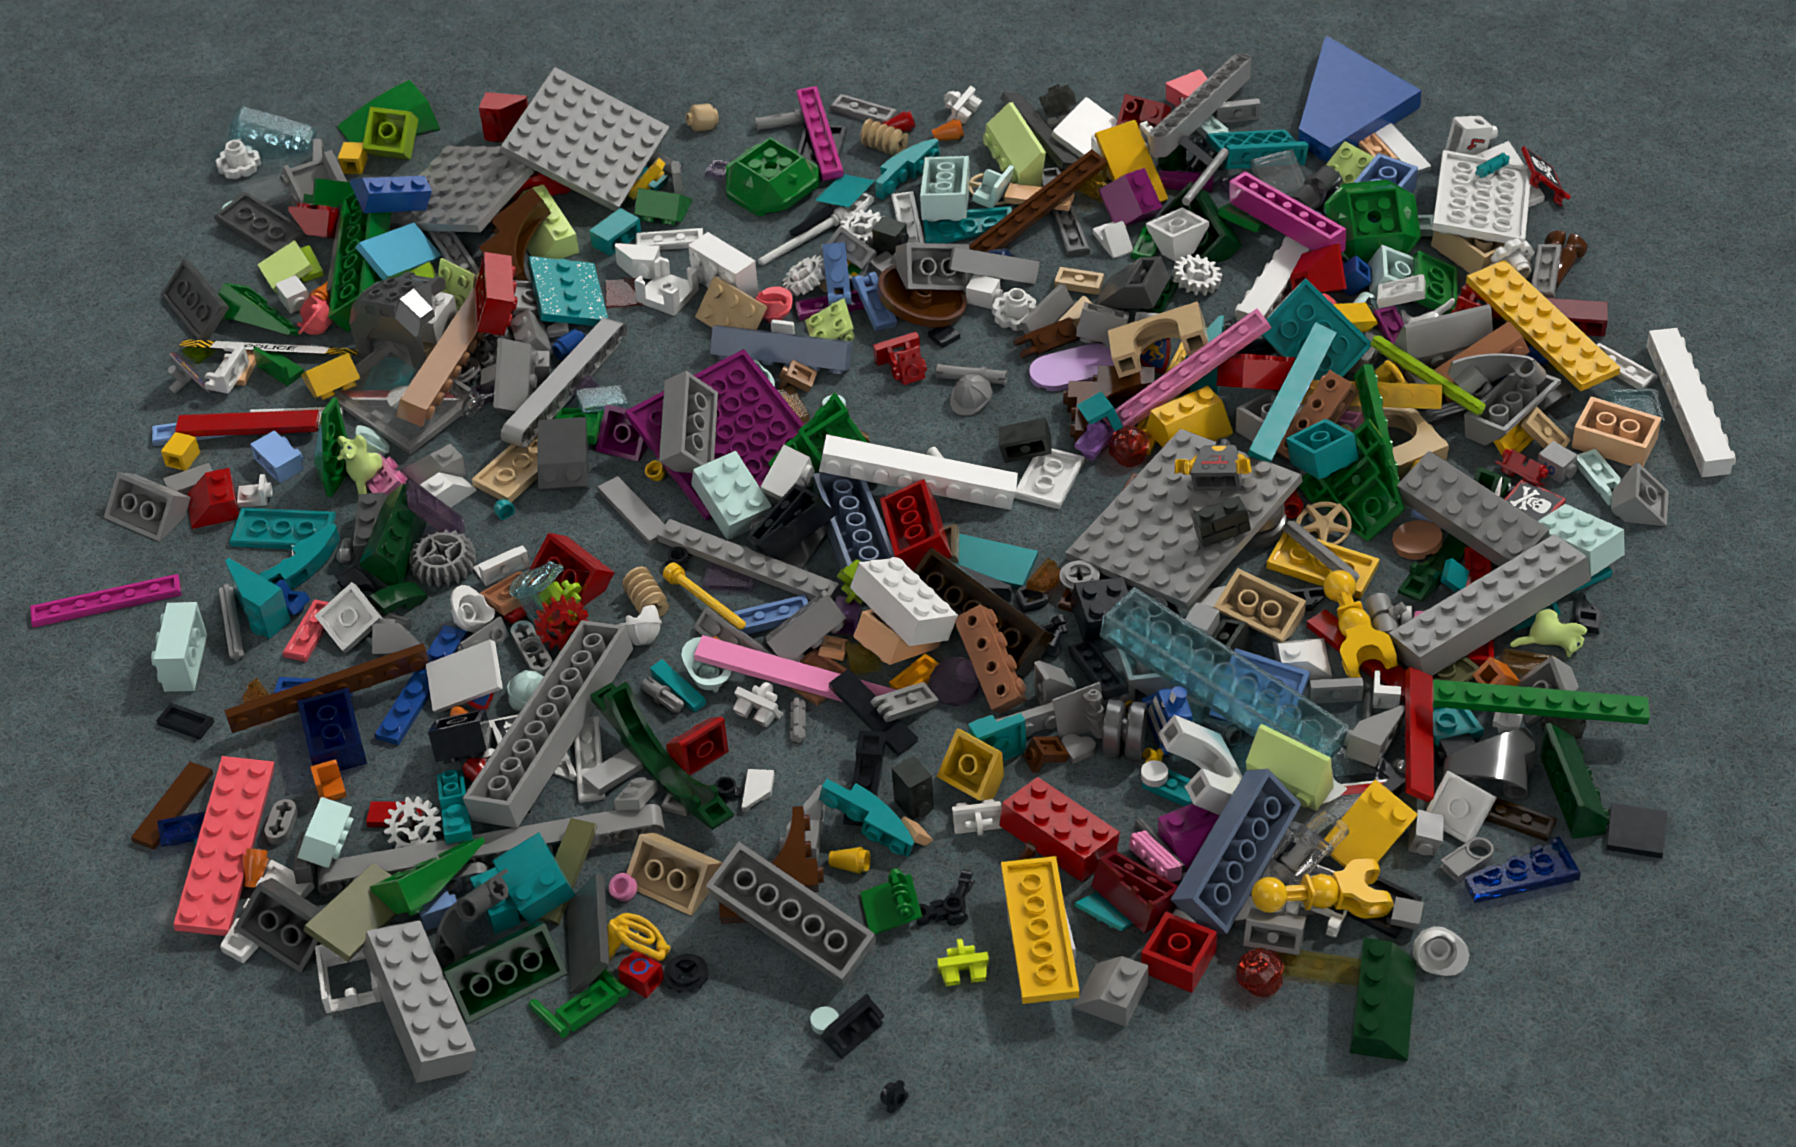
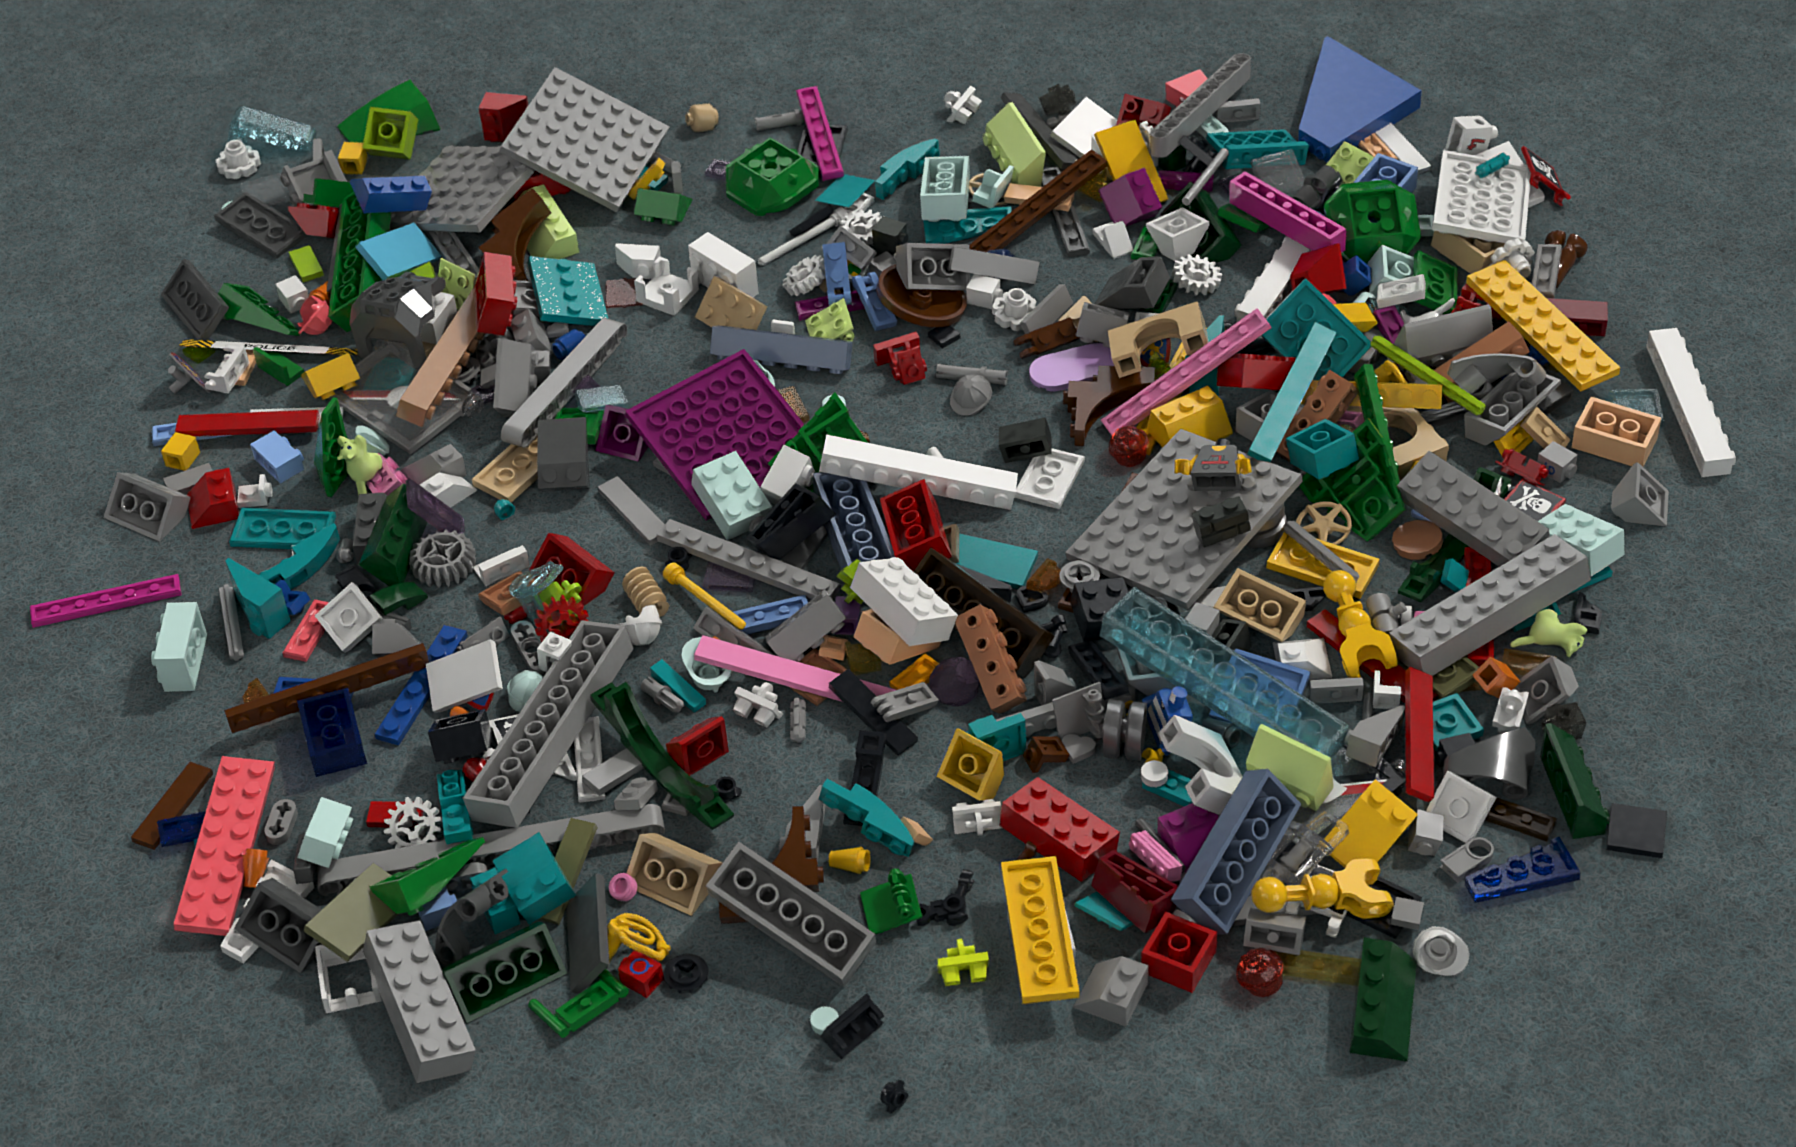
black tile [156,703,215,740] -> none
yellowish green tile [257,240,313,293] -> none
orange panel [310,760,347,801] -> none
white piece [450,585,495,633] -> none
teal brick [589,208,641,257] -> none
white tile [636,228,703,250] -> none
yellow hinge [645,460,666,482] -> none
light grey slope [659,371,718,473] -> none
white tile [742,769,775,812] -> none
coral piece [755,286,793,323] -> none
medium nougat bracket [778,359,817,392] -> none
light grey tile [831,94,897,125] -> none
tan piece [860,119,908,156] -> none
red cone [883,111,916,132] -> none
white tile [891,192,925,243] -> none
pearl dark grey brick [892,756,934,820] -> none
orange cone [932,119,964,141] -> none
tan plate [1054,267,1104,295] -> none
medium lavender hips [1075,419,1118,460] -> none
teal panel [1077,391,1123,432] -> none
red cone [1284,488,1304,518] -> none
green plate [1432,679,1650,725] -> none
light aqua hinge [1576,449,1621,506] -> none
white tile [1597,343,1658,392] -> none
none -> white bracket [537,632,572,672]
none -> clear neon green tile [1148,351,1171,380]

